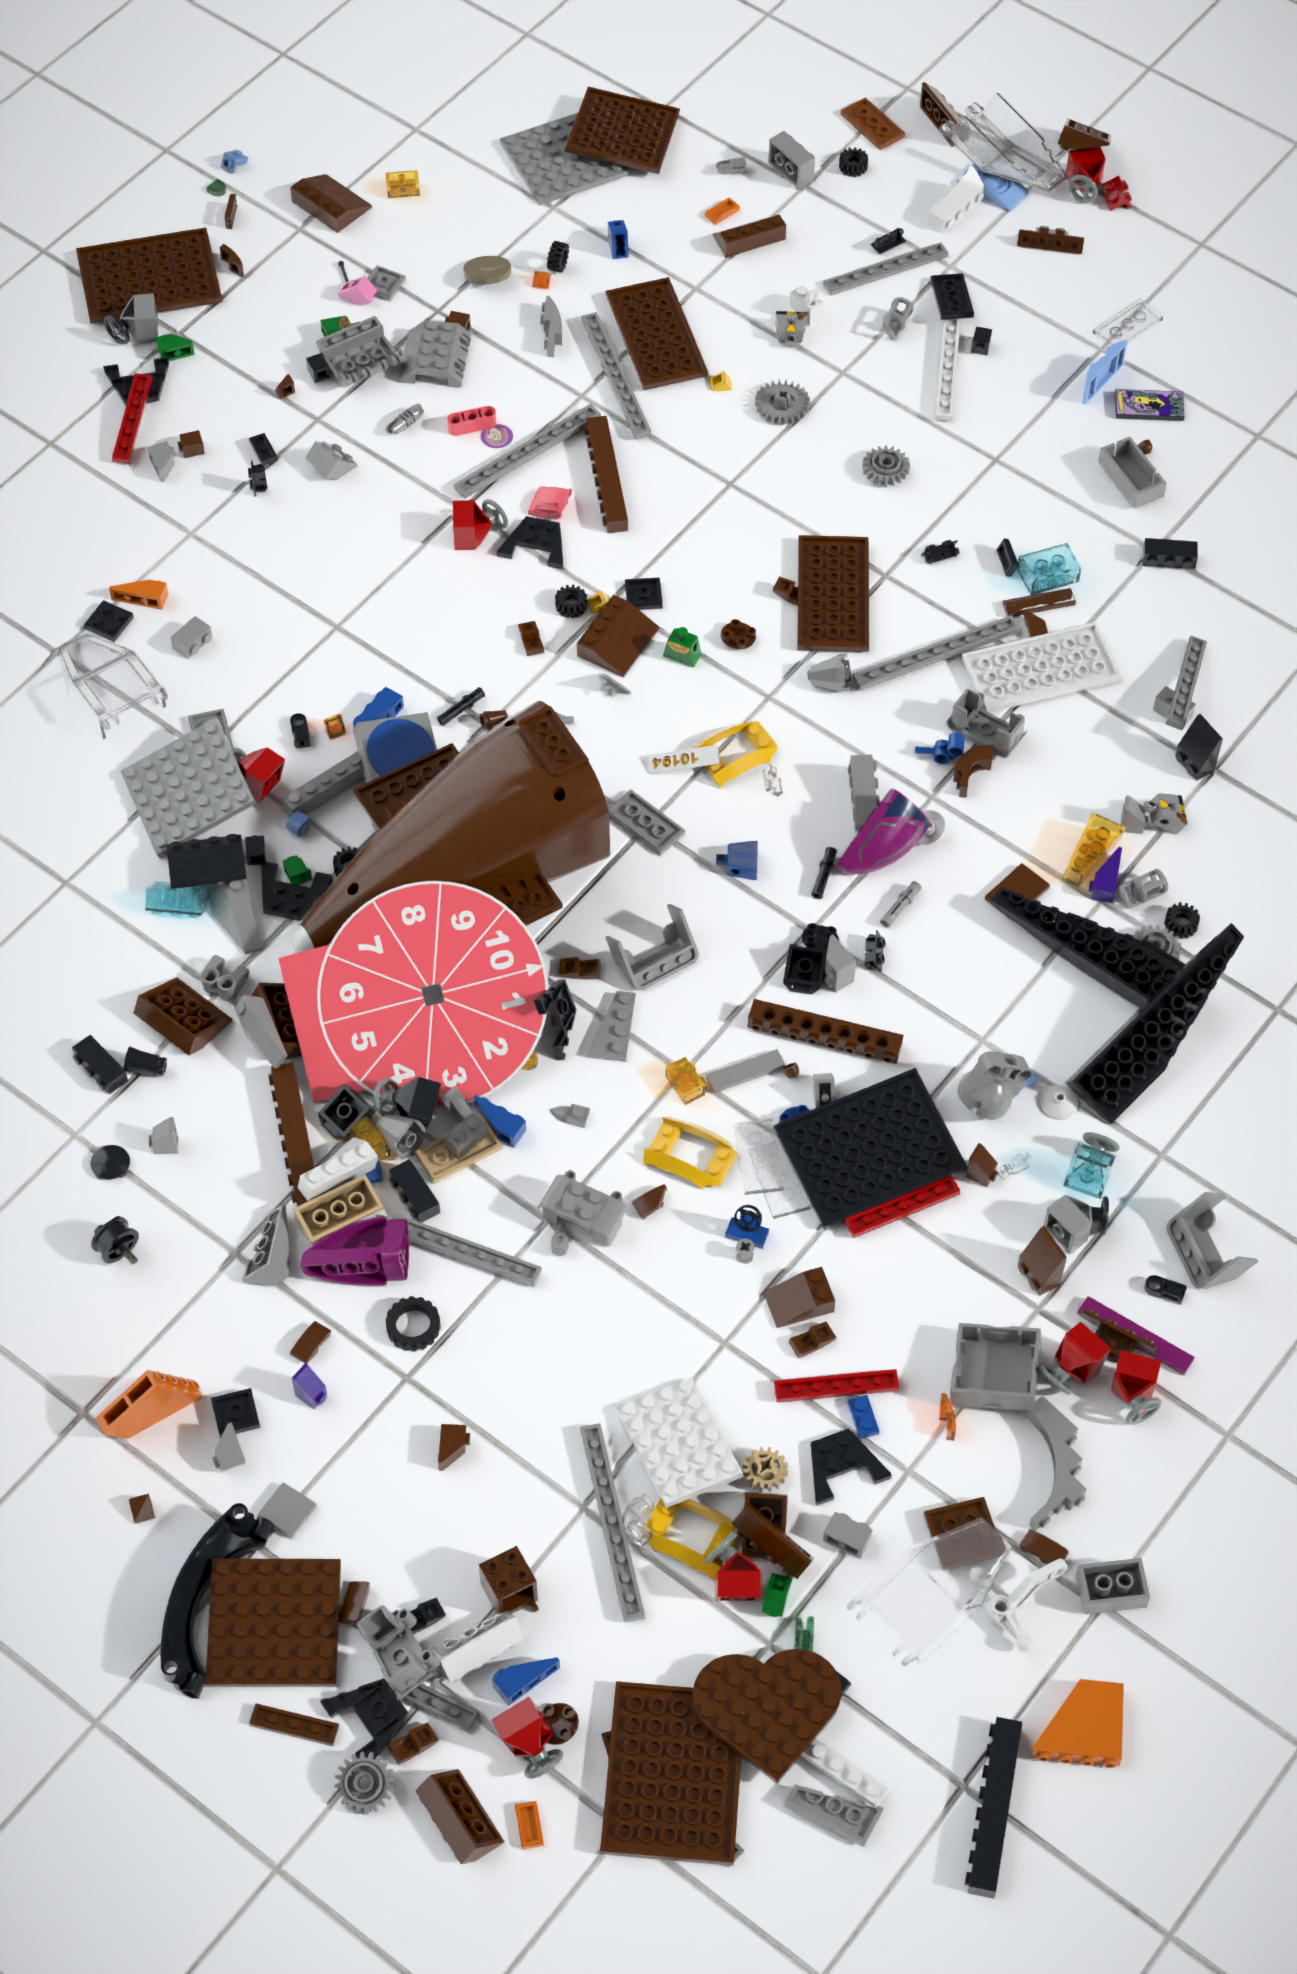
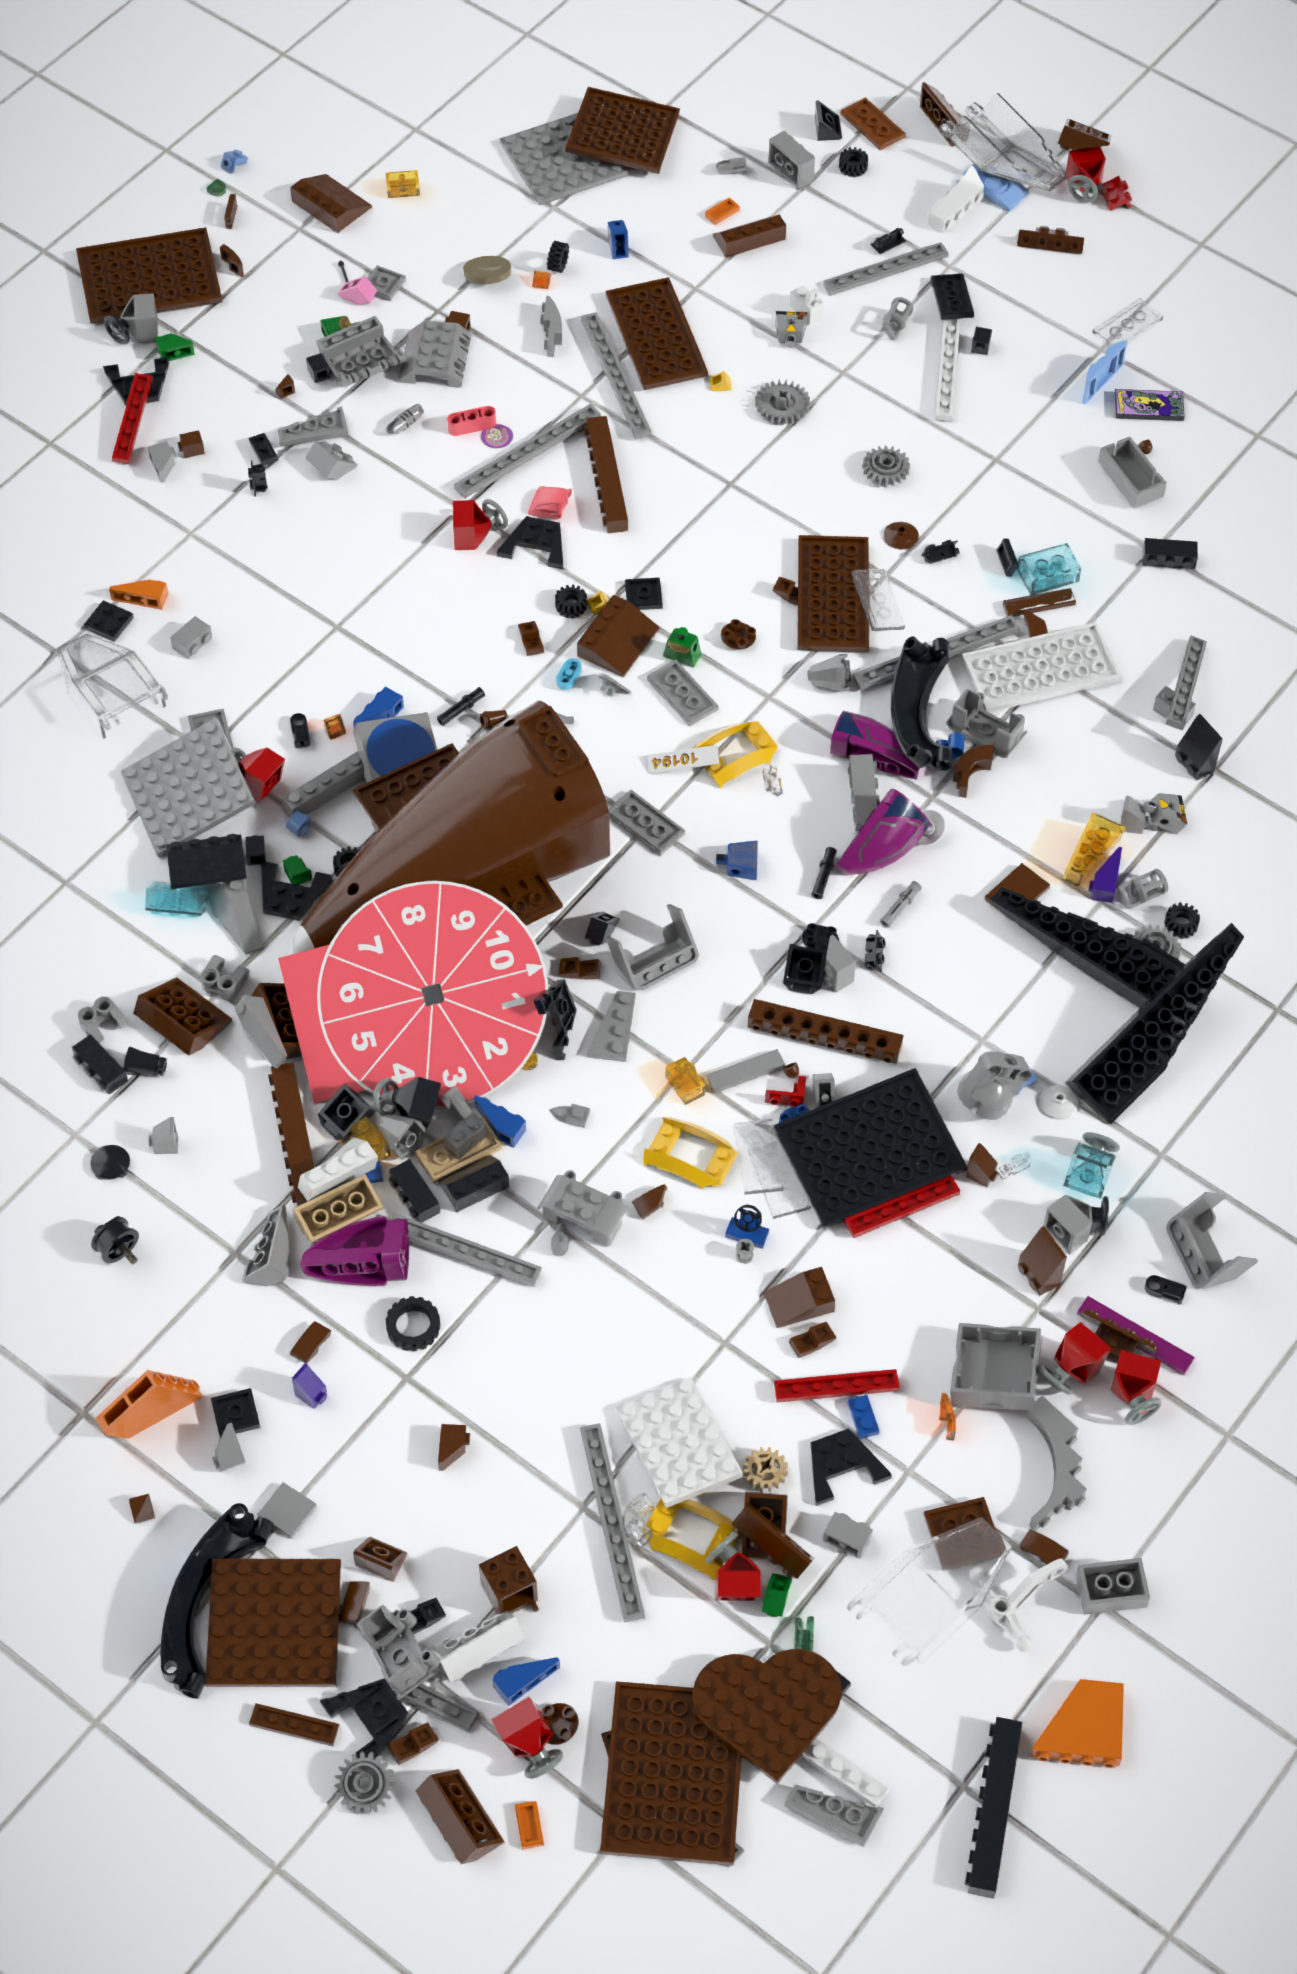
none -> light grey piece [78,996,128,1043]
none -> light grey wing [277,406,349,447]
none -> reddish brown slope [353,1536,408,1582]
none -> black slope [438,1155,510,1212]
none -> medium azure plate [556,658,582,690]
none -> black slope [585,912,620,946]
none -> light grey tile [647,660,719,727]
none -> red bracket [765,1076,806,1107]
none -> black slope [814,100,842,141]
none -> magenta panel [830,710,920,780]
none -> clear tile [851,569,906,631]
none -> reddish brown dish [884,521,919,550]
none -> black panel [891,636,953,771]

